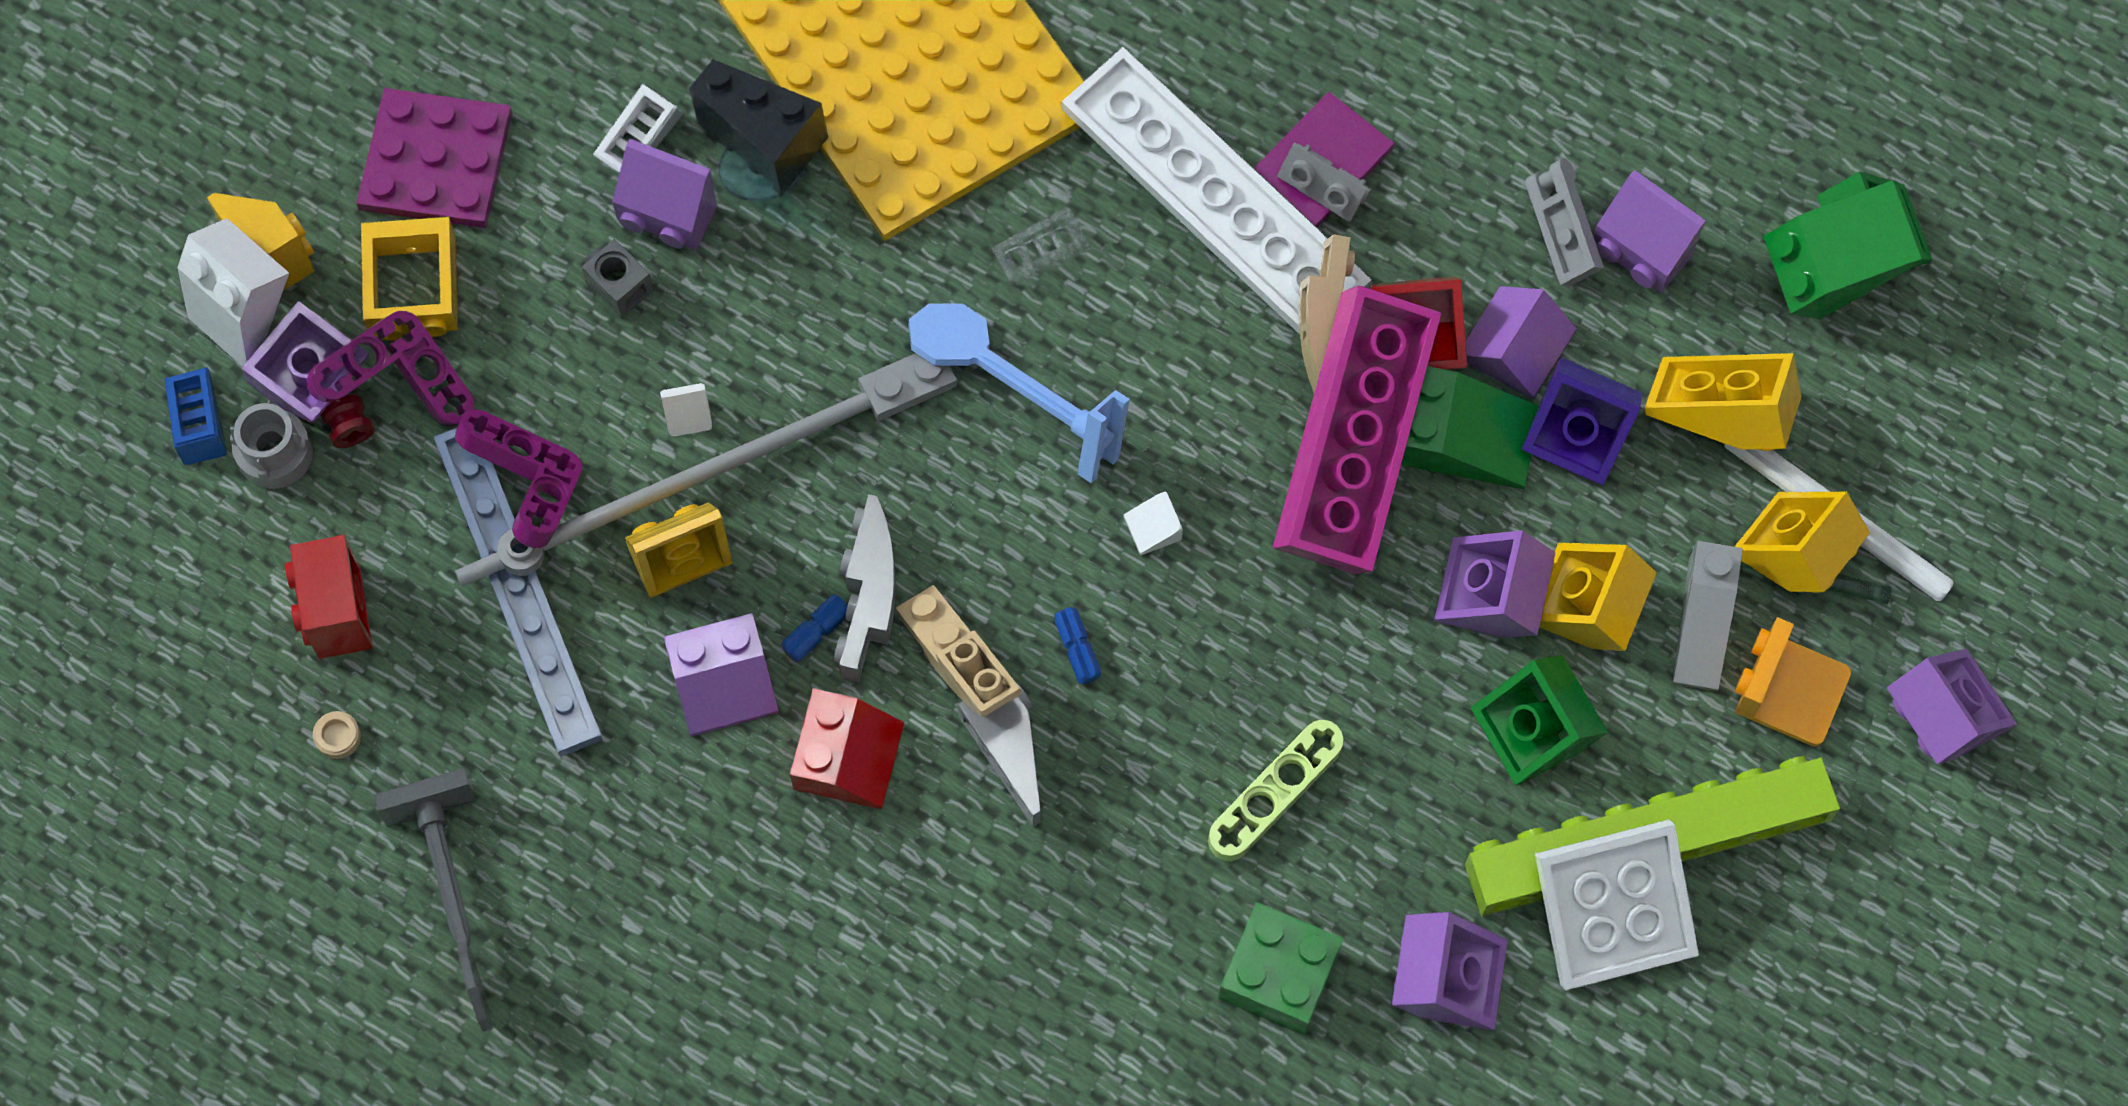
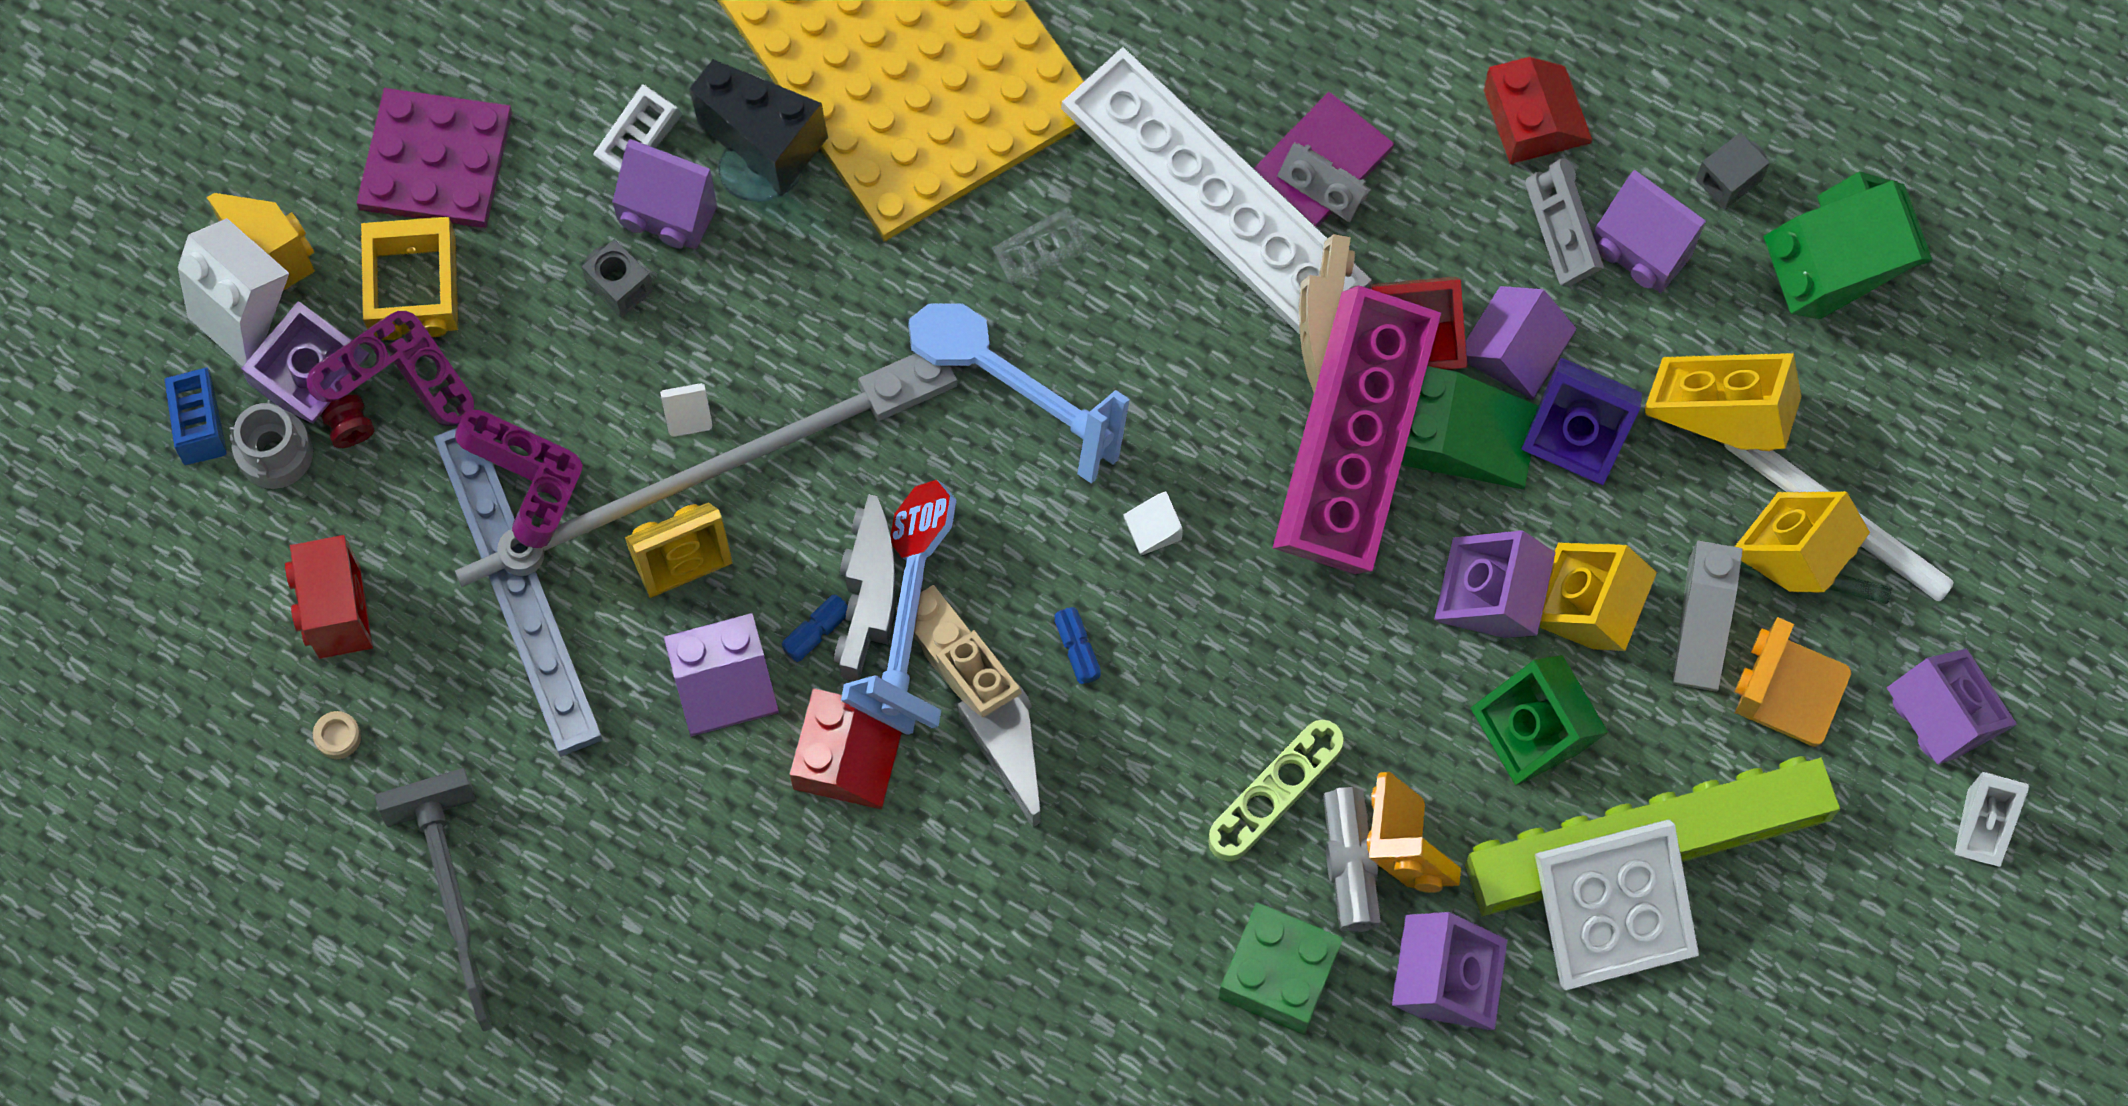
none -> light blue piece [841,479,956,735]
none -> light grey piece [1323,787,1381,933]
none -> light orange bracket [1367,772,1461,893]
none -> red slope [1483,57,1593,164]
none -> dark grey brick [1695,132,1770,210]
none -> white slope [1955,772,2029,867]

